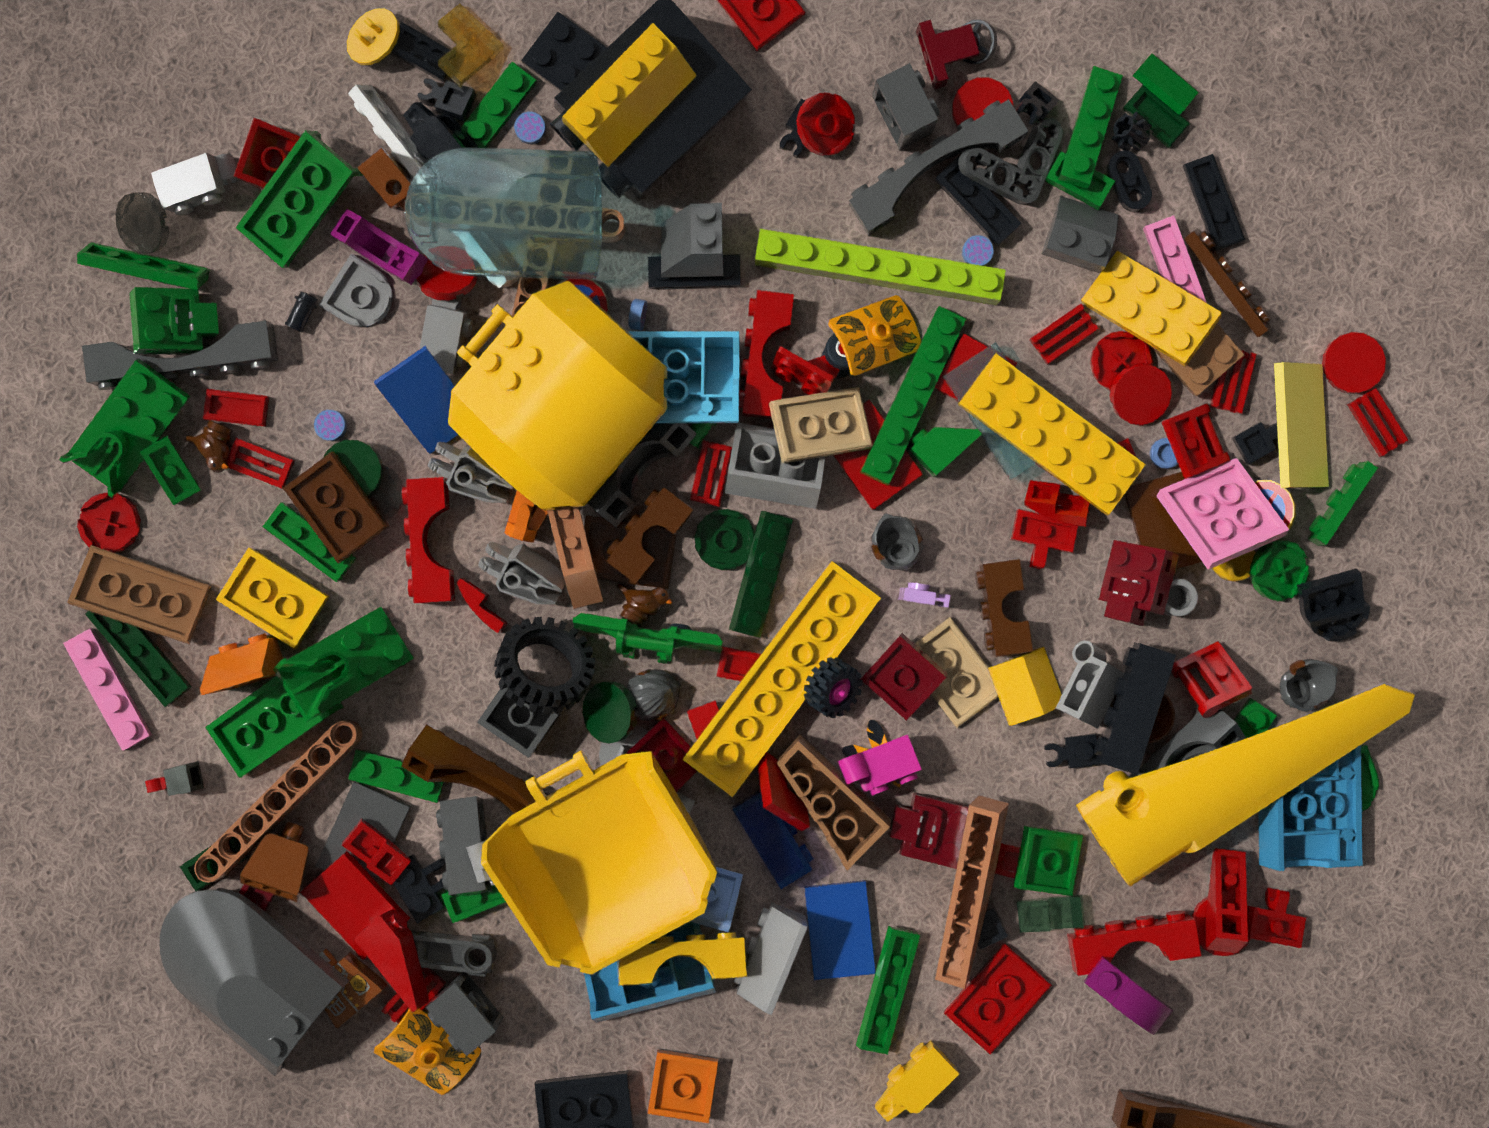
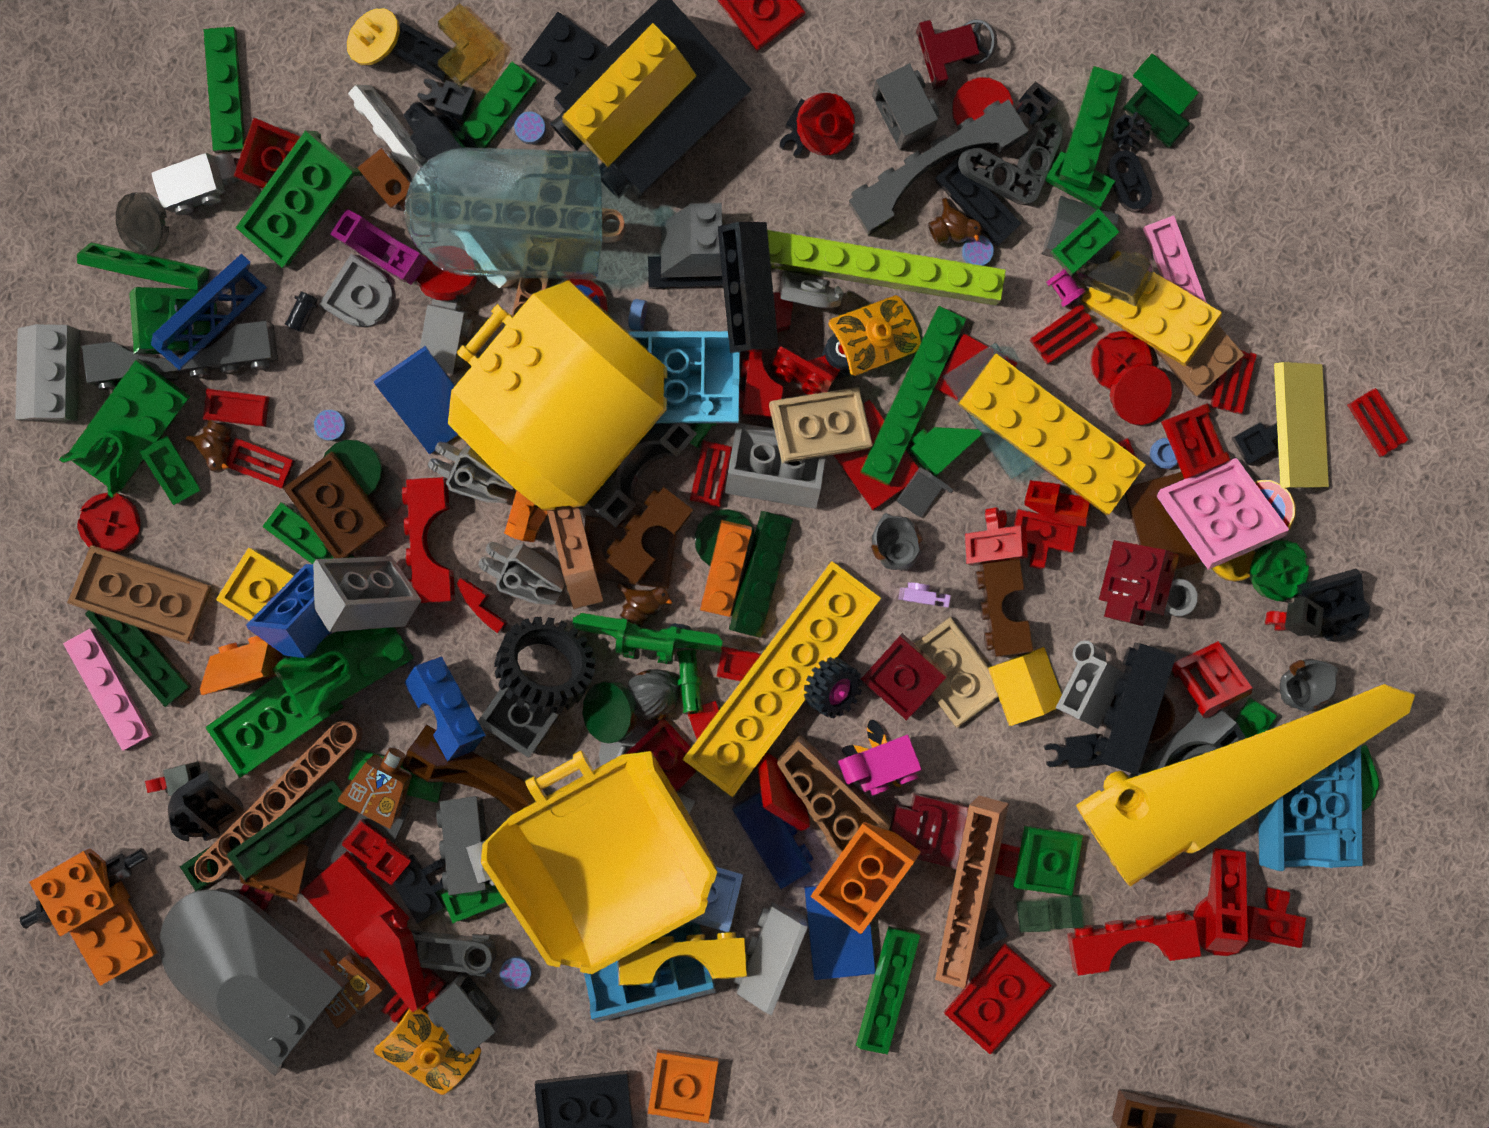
yellow hinge [875,1040,959,1122] -> none
magenta arch [1084,957,1173,1035] -> none
black tile [1183,154,1245,251] -> none
reddish brown plate [1184,228,1271,337] -> none
green plate [1308,461,1378,546] -> none
red tile [1322,332,1386,394] -> none
none -> light grey slope [15,324,80,421]
none -> orange piece [19,848,158,986]
none -> blue fence [151,253,267,370]
none -> black slope [168,771,244,842]
none -> green plate [203,26,245,153]
none -> dark green plate [226,780,349,882]
none -> blue slope [246,564,332,658]
none -> light grey slope [313,556,421,632]
none -> dark orange torso [338,748,412,829]
none -> blue arch [404,656,486,762]
none -> medium blue tile [500,956,532,989]
none -> green pin [677,650,703,714]
none -> orange plate [700,520,752,617]
none -> black brick [718,222,779,353]
none -> light grey tile [781,270,843,308]
none -> orange slope [811,822,921,934]
none -> dark grey bracket [897,467,954,517]
none -> reddish brown animal [928,198,982,245]
none -> plate [965,507,1028,566]
none -> dark pink bush [1046,269,1086,307]
none -> green plate [1050,209,1120,276]
none -> clear smoke arch [1077,251,1153,307]
none -> pearl dark grey piece [1265,596,1324,636]

